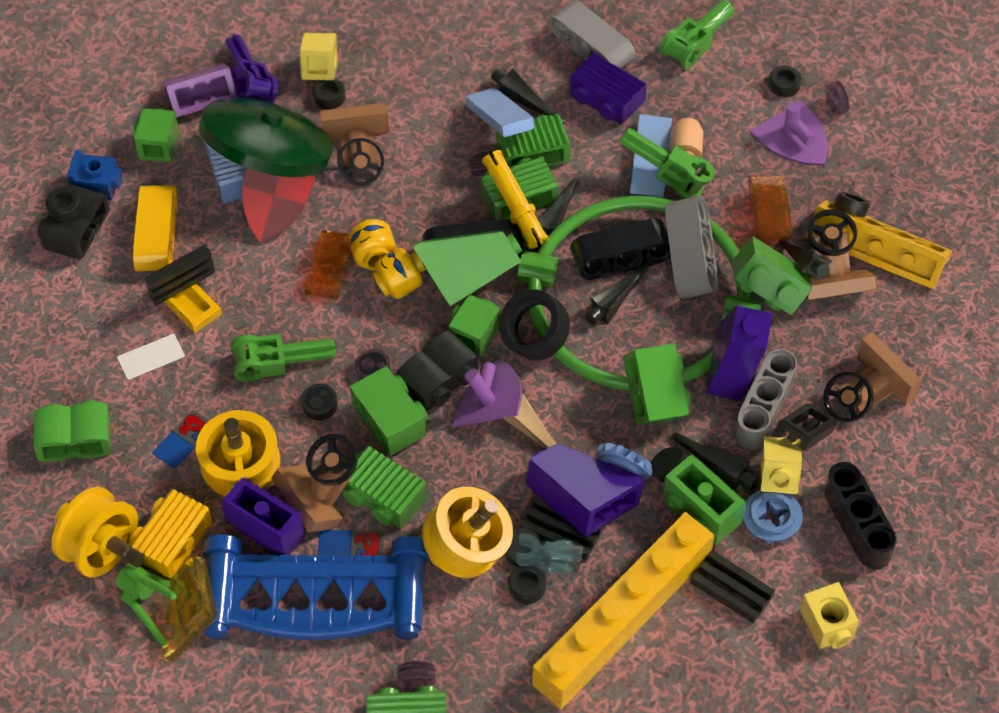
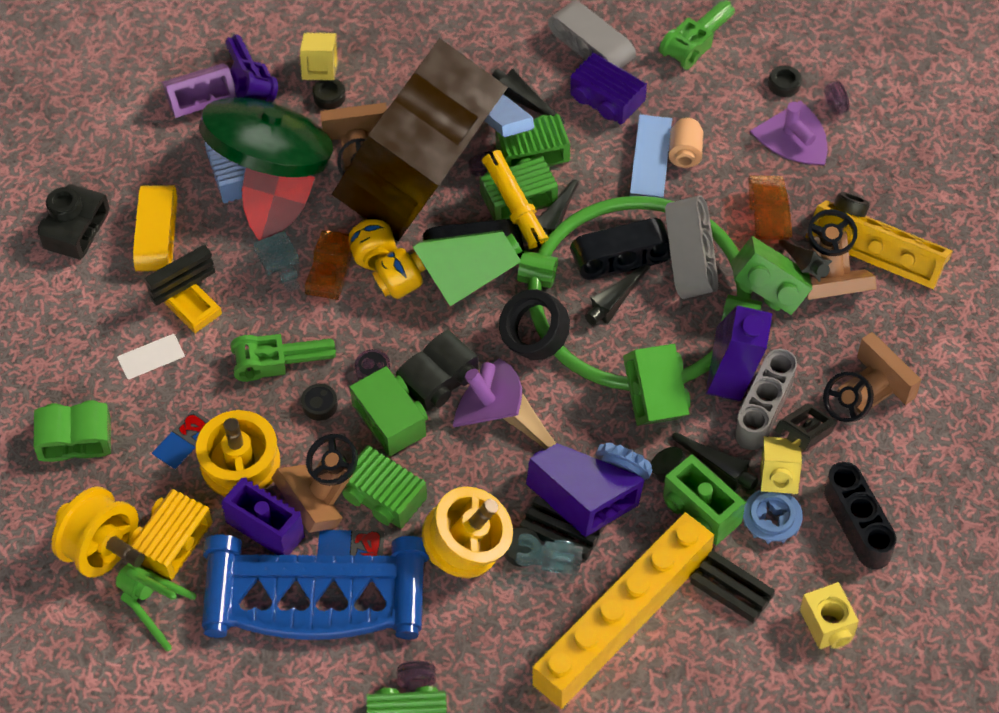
blue brick [67,150,123,200] -> none
bright green brick [133,108,179,162] -> none
clear yellow wing [161,555,218,662] -> none
bright green brick [449,294,500,358] -> none
pearl dark grey tile [508,565,546,604] -> none
bright green connector [620,128,715,199] -> none
none -> clear light blue plate [253,230,300,293]
none -> dark brown tile [331,38,508,241]

